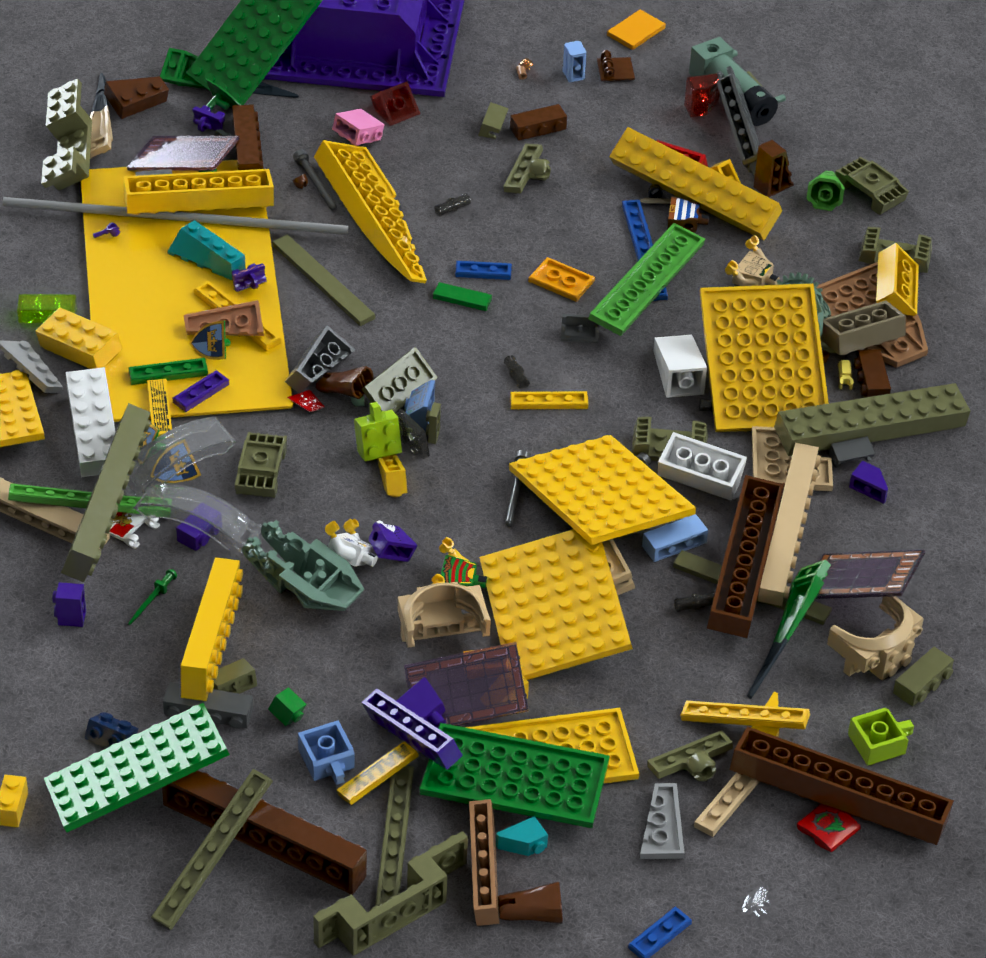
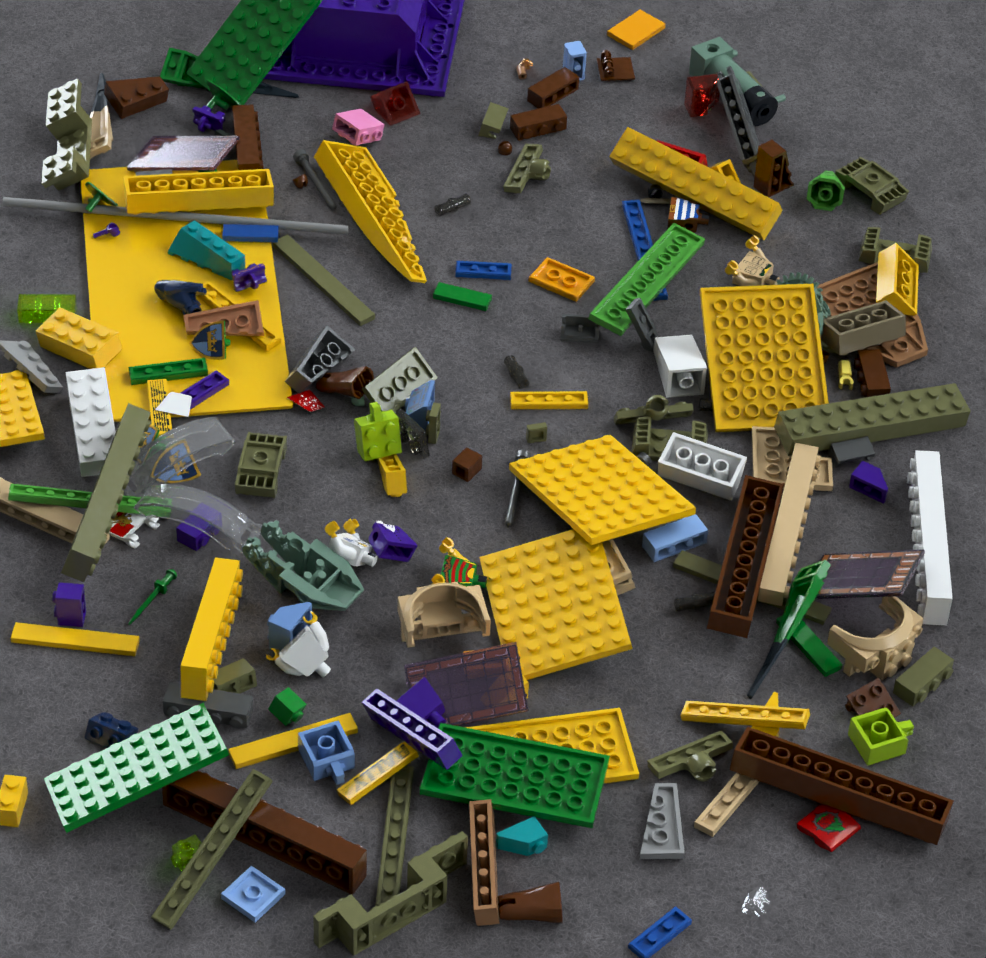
none -> yellow tile [11,622,140,656]
none -> green shield [85,182,118,213]
none -> dark blue animal [154,280,207,315]
none -> white sticker [155,392,192,417]
none -> clear neon green brick [170,834,202,872]
none -> light blue plate [221,866,285,923]
none -> blue tile [222,224,279,242]
none -> yellow tile [228,713,358,769]
none -> white torso [266,611,331,678]
none -> medium blue slope [267,602,312,651]
none -> reddish brown brick [452,447,482,482]
none -> reddish brown hinge [498,141,512,156]
none -> olive tile [526,422,547,443]
none -> reddish brown brick [527,67,579,109]
none -> olive plate [614,395,694,425]
none -> dark grey hinge [625,298,658,351]
none -> green tile [776,615,843,677]
none -> reddish brown hinge [845,678,901,718]
none -> white brick [907,450,953,626]

